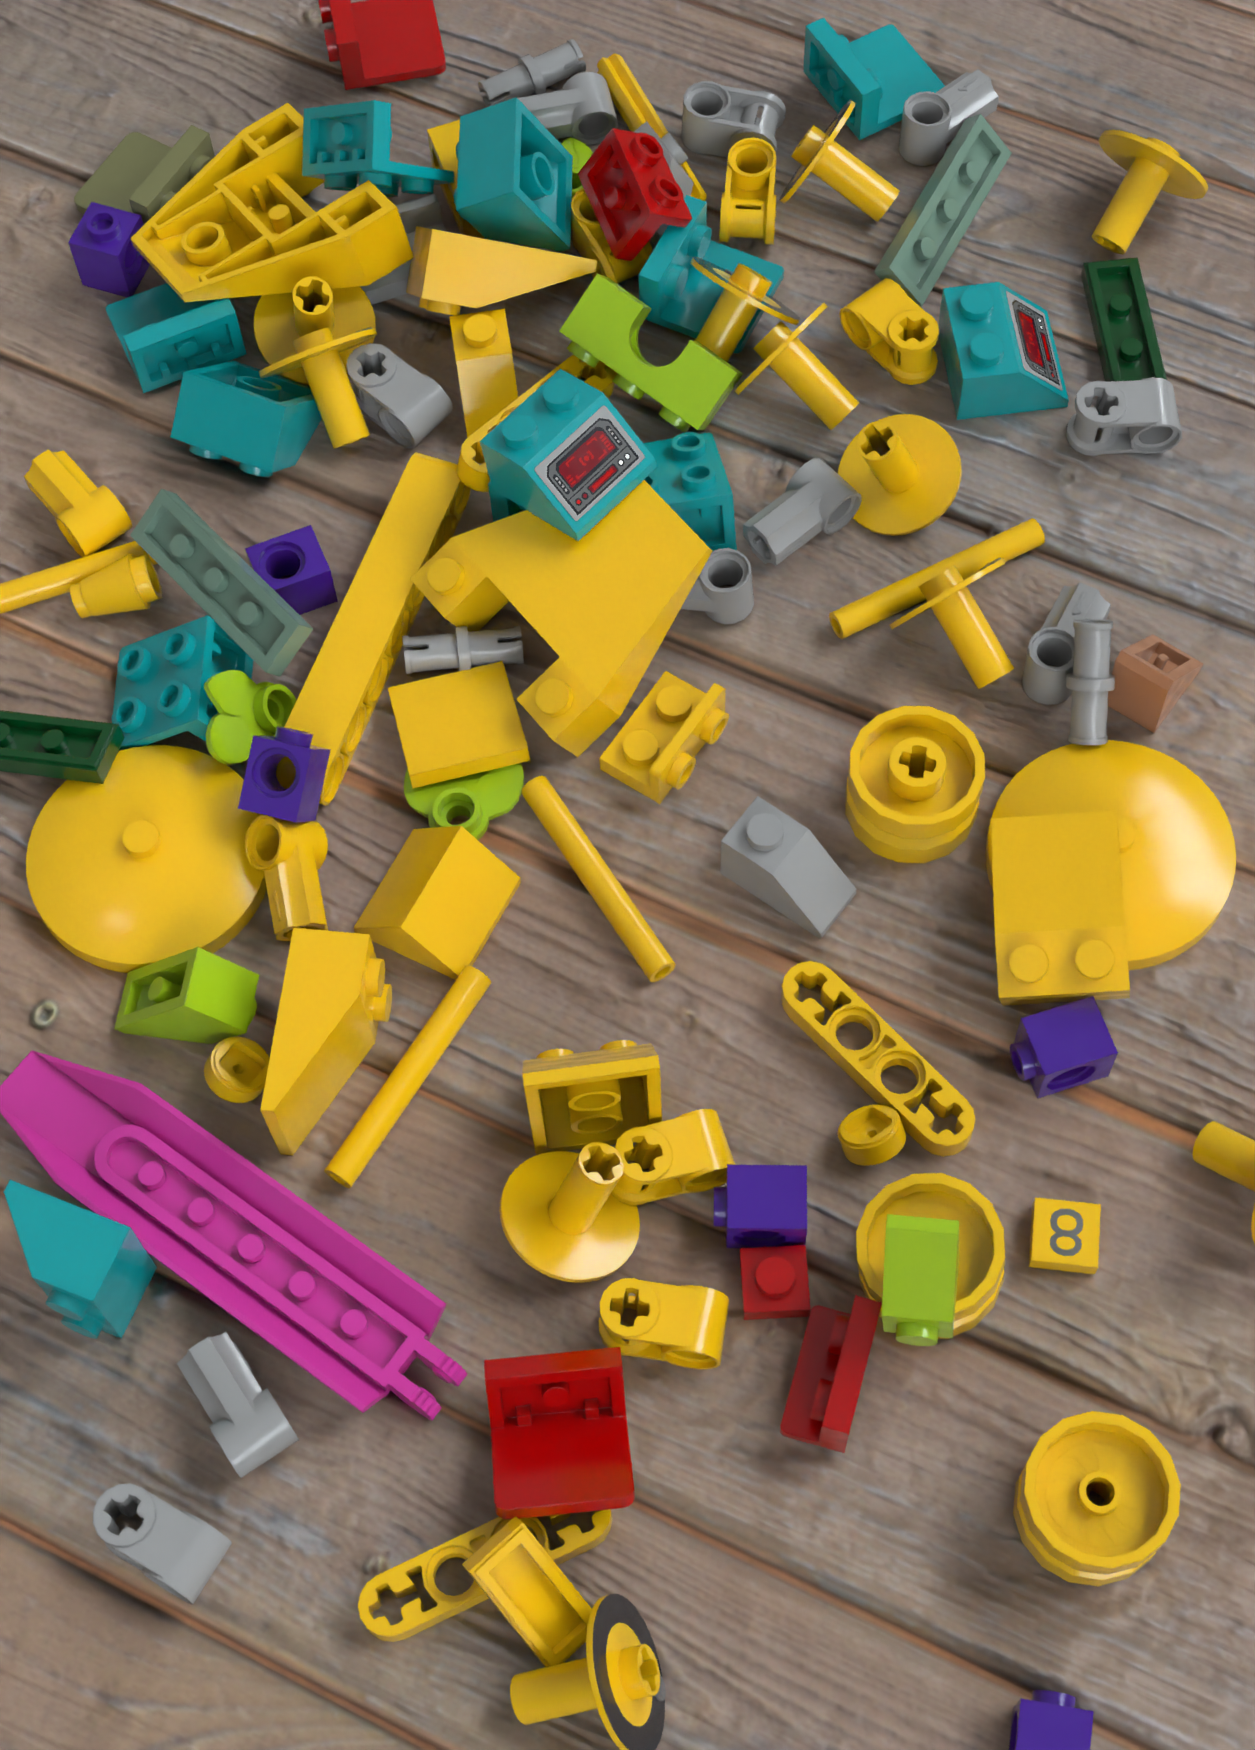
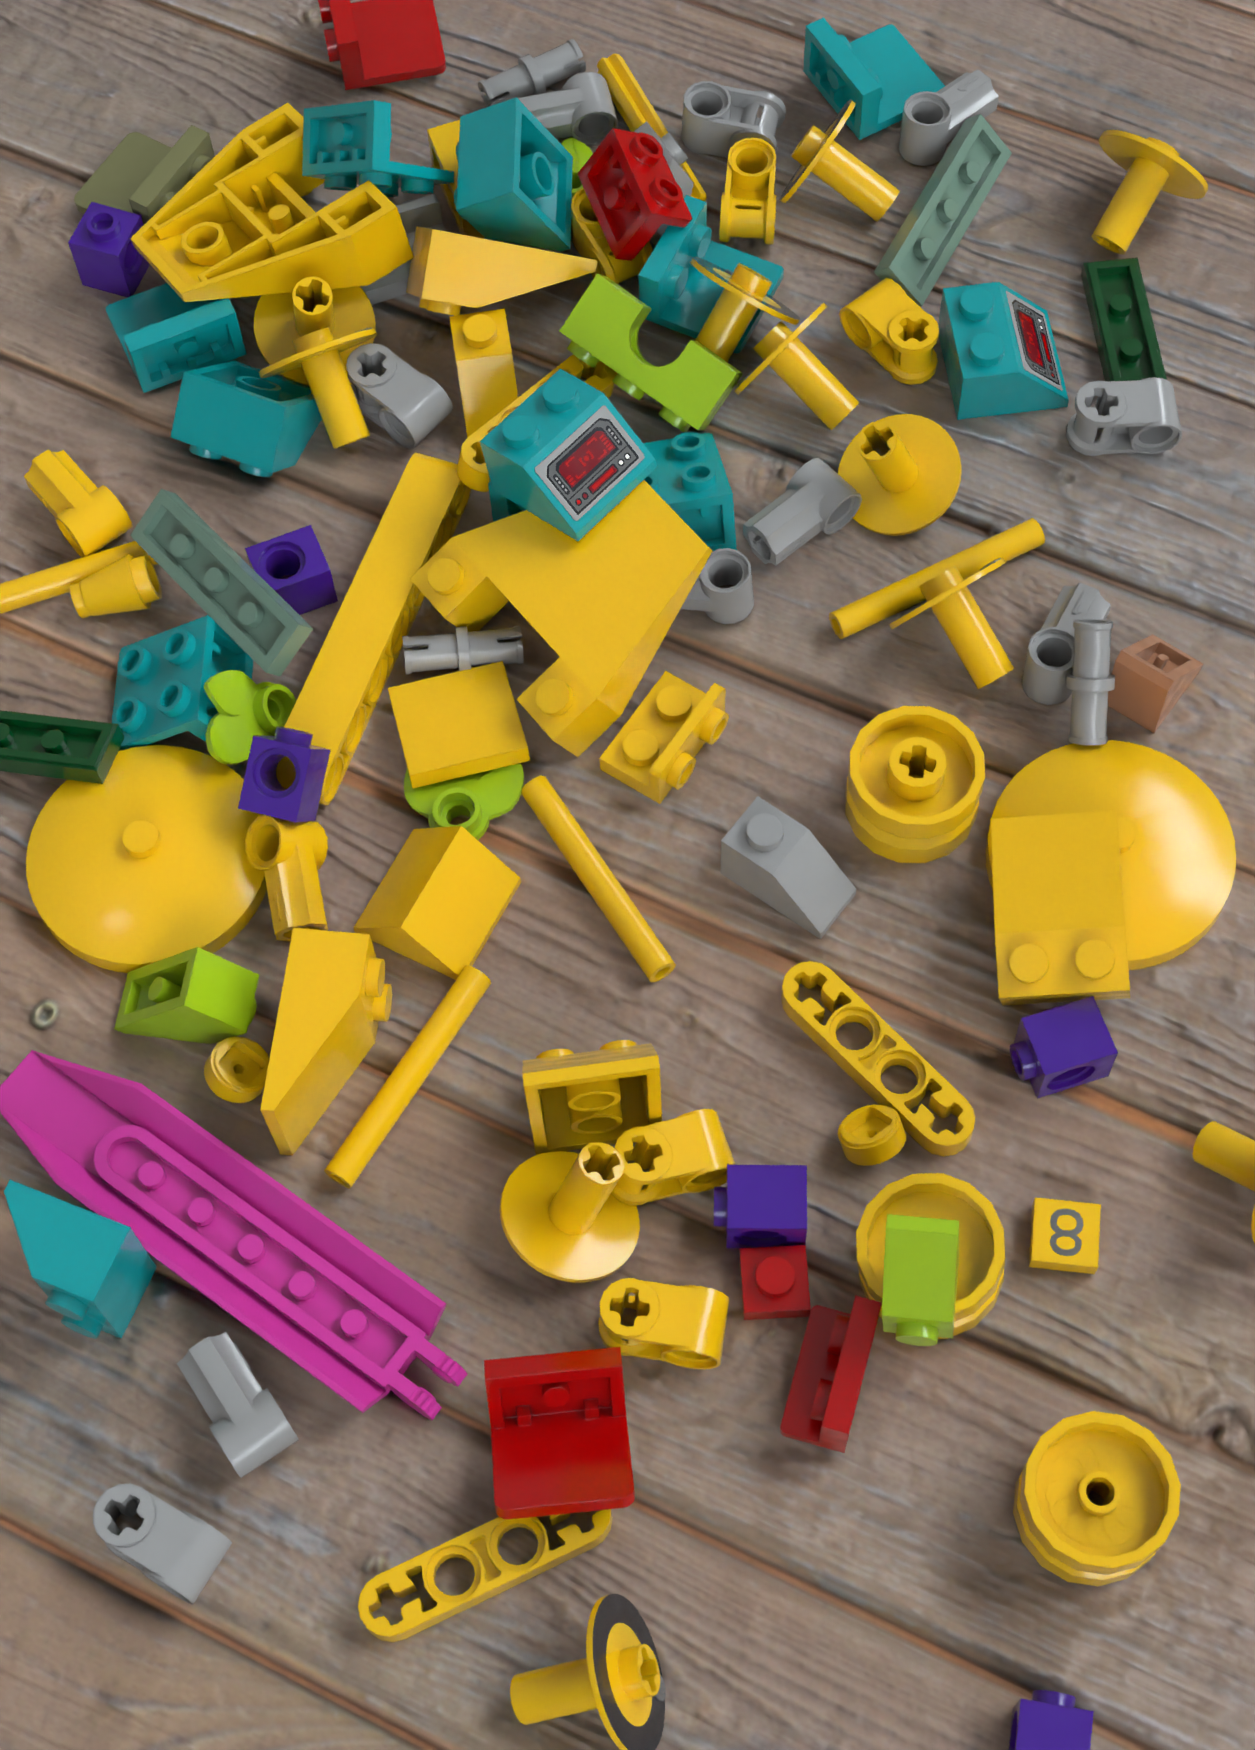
yellow tile [462,1516,592,1667] -> none

